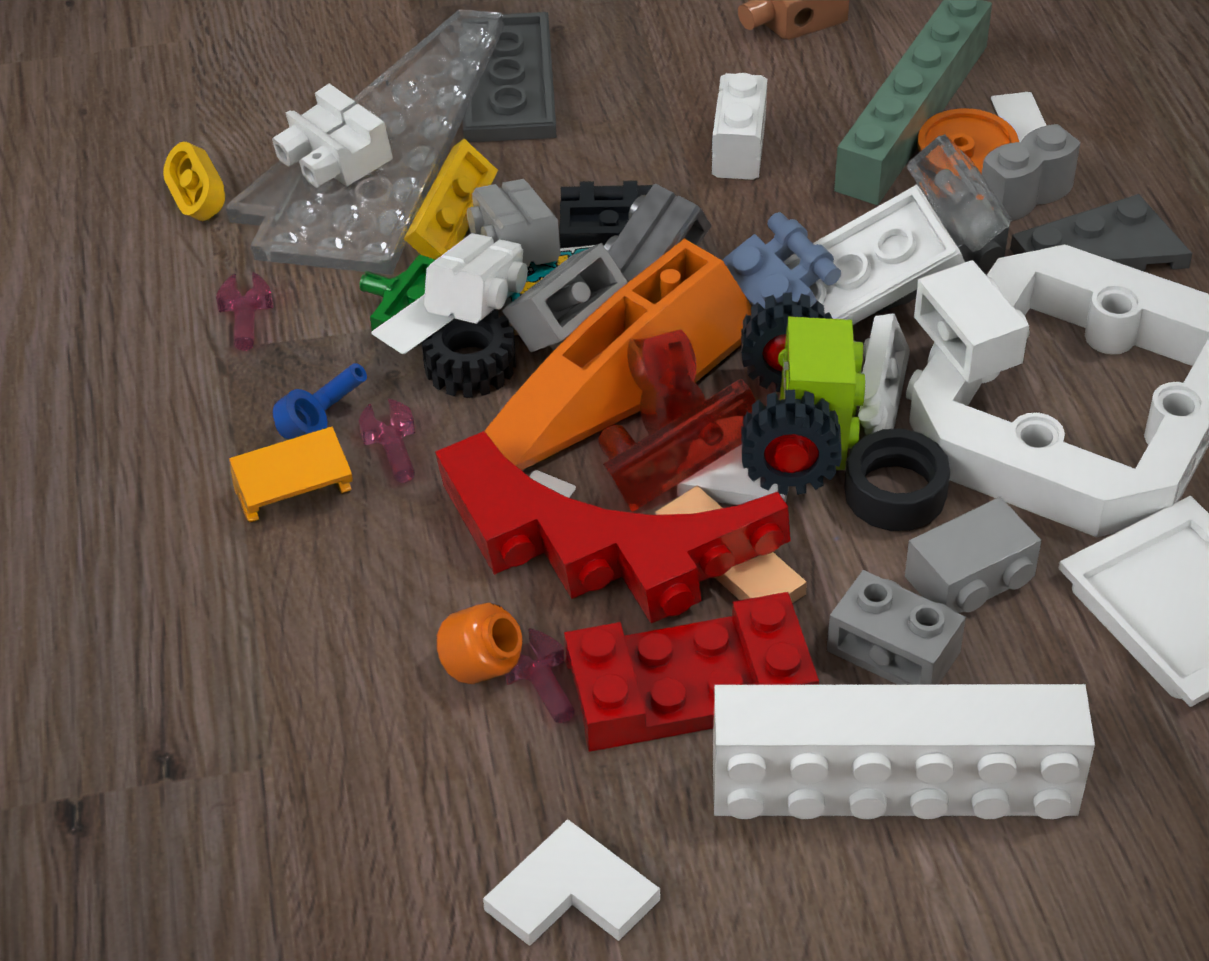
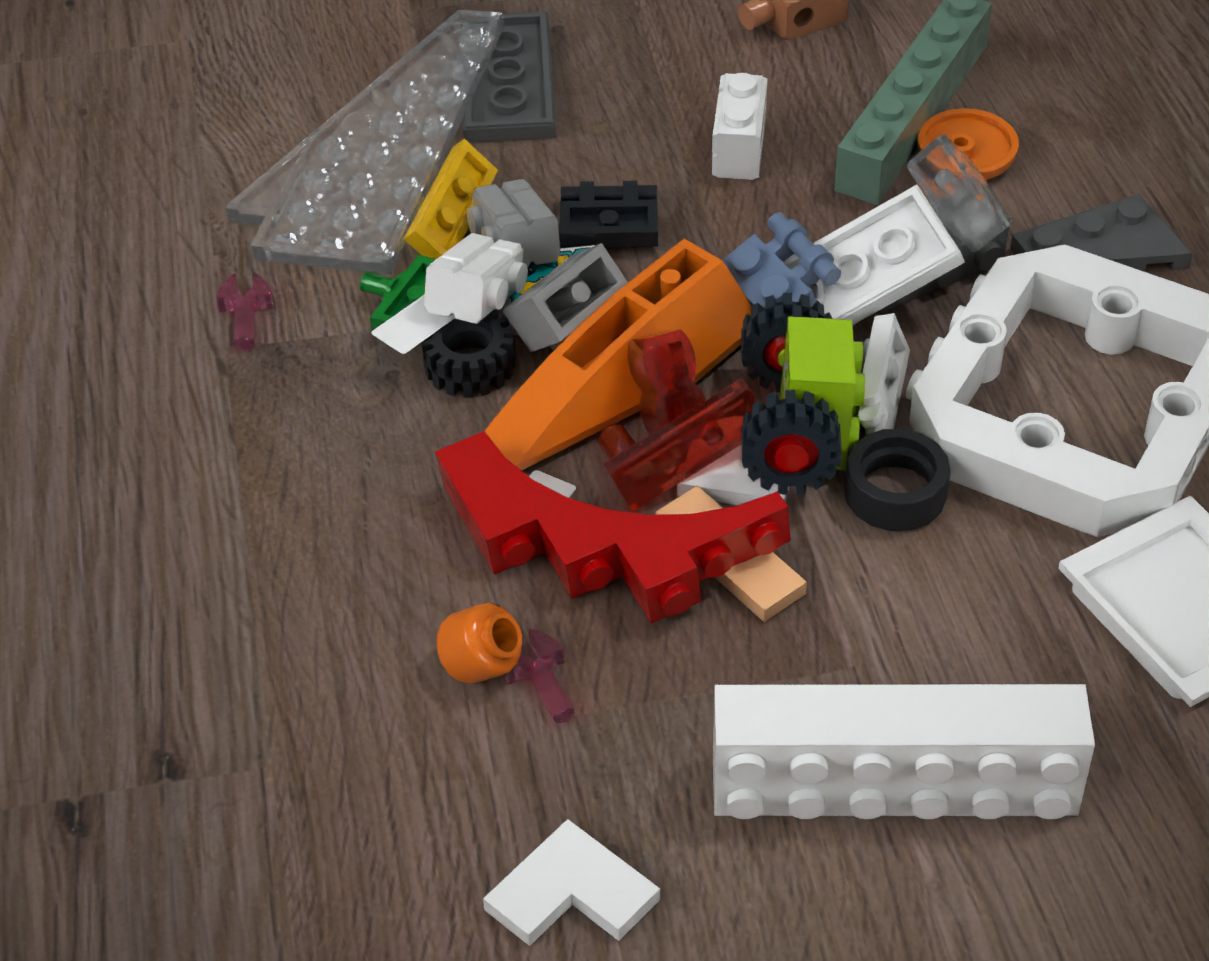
yellow plate [163,142,225,221] -> none
light orange hinge [229,426,353,523] -> none
white hips [272,84,393,188] -> none
blue plate [273,363,367,440] -> none
clear pink bar [359,399,415,483] -> none
red piece [564,592,819,752] -> none
flat silver brick [604,183,712,282] -> none
light grey brick [827,570,966,685] -> none
light grey brick [905,497,1041,613] -> none
white brick [914,260,1029,383] -> none
light grey brick [979,124,1081,222] -> none
white sticker [991,92,1046,142] -> none

